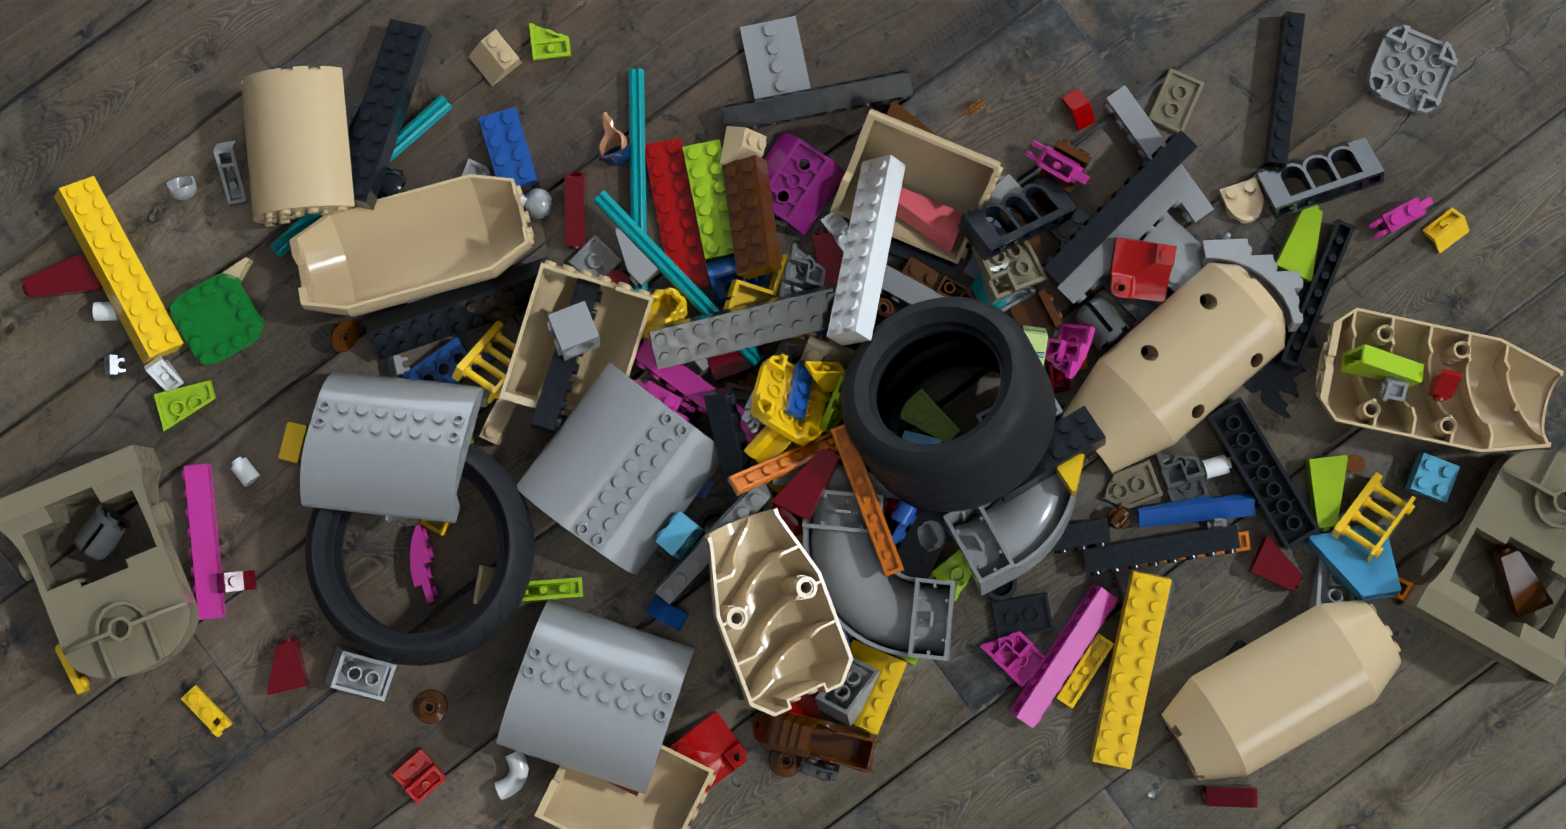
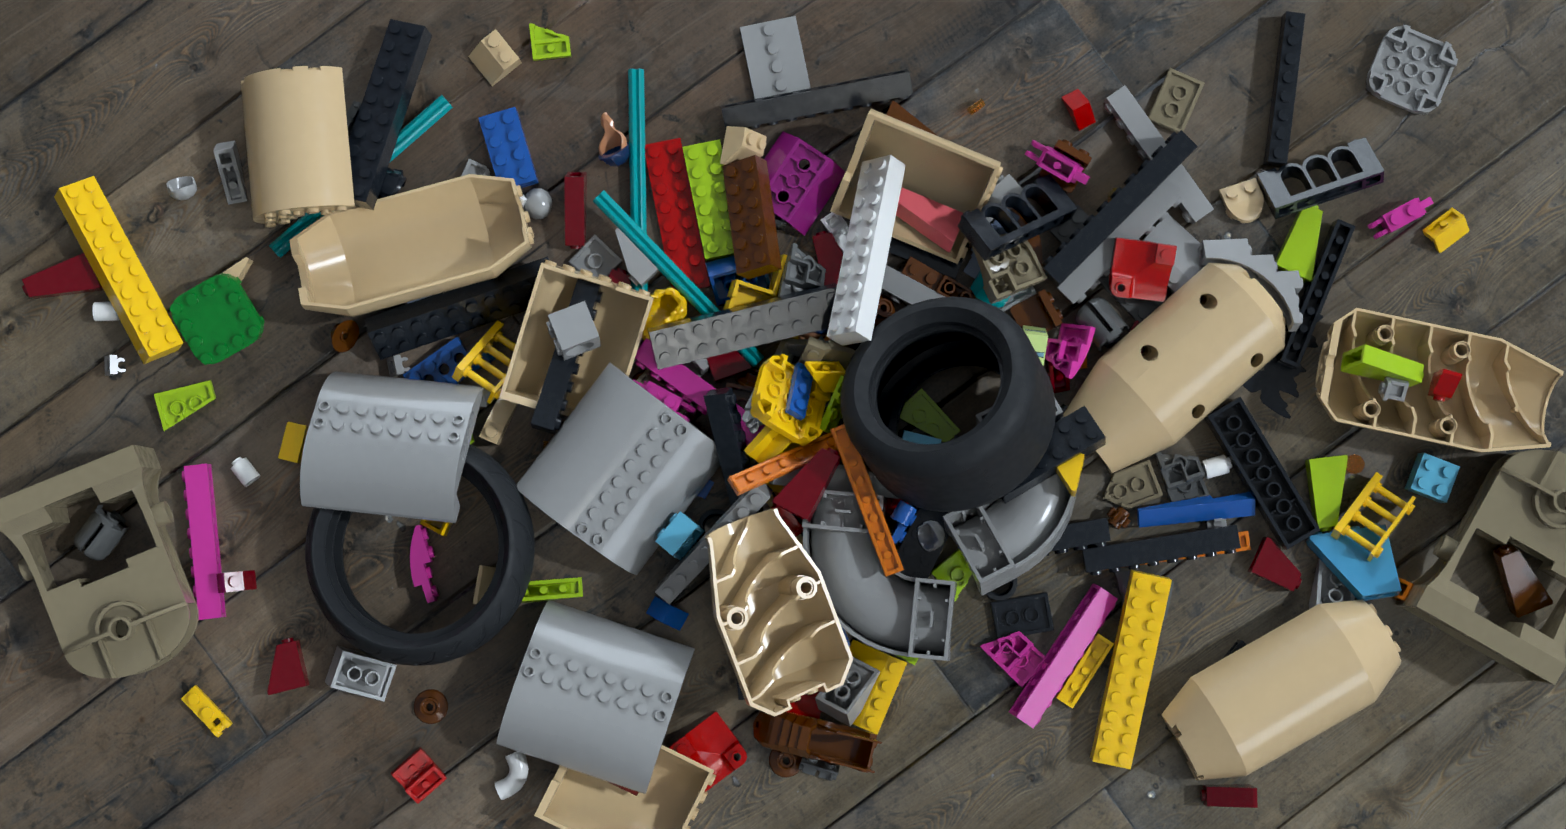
yellow plate [55,643,90,695] -> none
white slope [144,355,184,391] -> none

